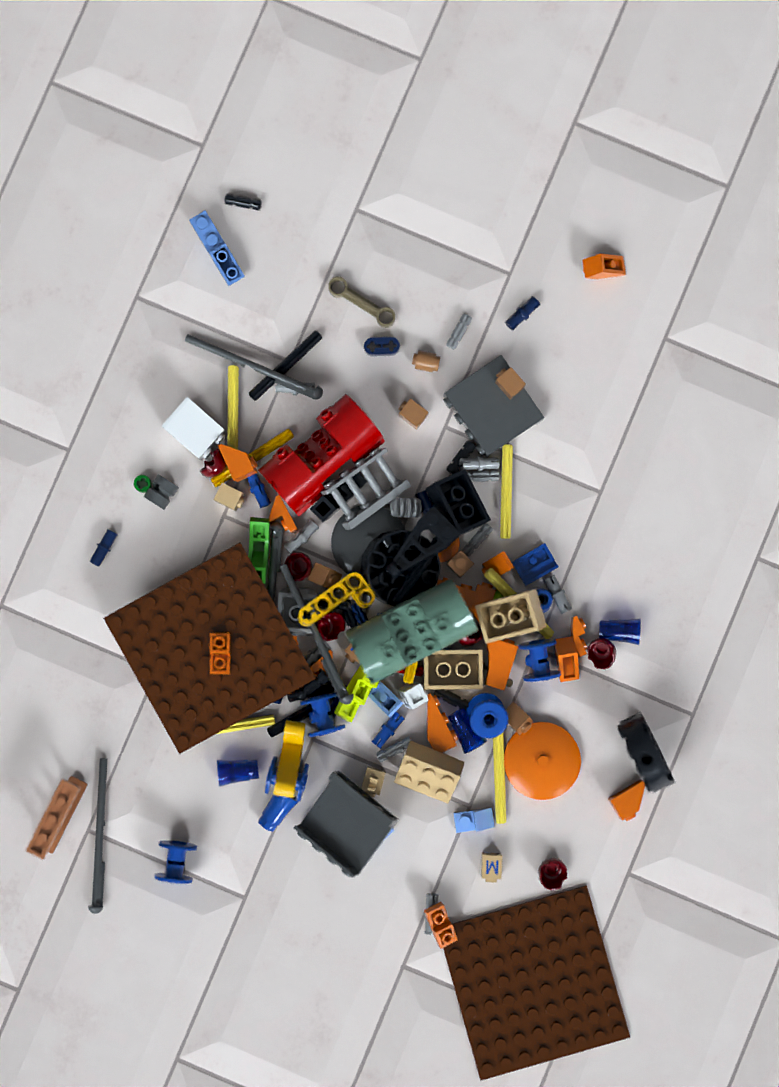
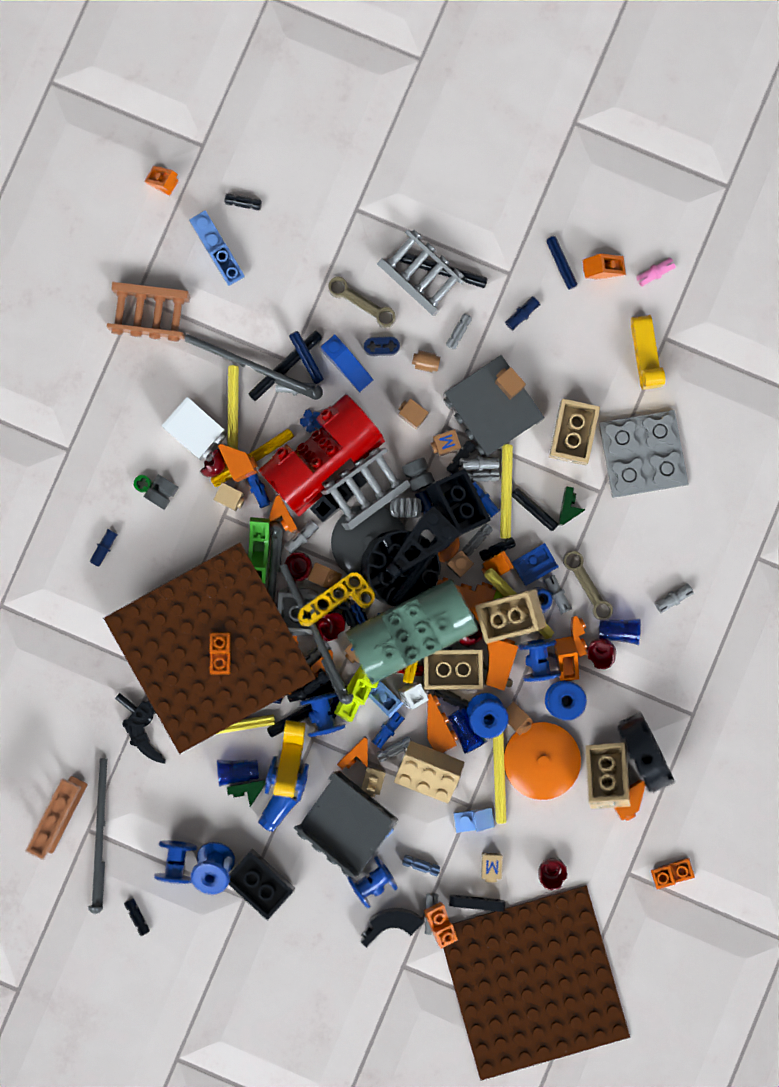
none -> nougat fence [107,282,190,342]
none -> black bar [115,693,166,764]
none -> black axle [124,898,150,936]
none -> orange slope [144,165,178,196]
none -> blue hose [191,842,235,895]
none -> dark green slope [227,779,266,807]
none -> black brick [229,848,295,921]
none -> dark blue axle [289,331,324,384]
none -> blue plant [300,409,321,433]
none -> blue slope [321,334,373,393]
none -> orange slope [337,736,368,770]
none -> blue hose [347,856,398,908]
none -> black arch [361,908,424,948]
none -> light grey fence [377,229,465,316]
none -> black axle [399,252,488,288]
none -> dark grey wheel [402,458,435,492]
none -> sand blue axle [402,855,440,876]
none -> medium nougat brick [431,429,461,457]
none -> black beam [449,895,506,912]
none -> blue pin [473,481,500,518]
none -> black axle [479,537,516,561]
none -> black axle [512,488,559,531]
none -> blue hose [545,681,587,720]
none -> dark blue axle [546,236,577,290]
none -> tan brick [548,399,600,466]
none -> dark green slope [558,486,586,526]
none -> dark tan piece [563,551,613,620]
none -> tan brick [586,743,631,809]
none -> light grey piece [599,410,689,498]
none -> yellow beam [630,315,665,390]
none -> bright pink pin [636,258,676,287]
none -> orange slope [651,858,695,889]
none -> light grey pin [655,583,694,613]

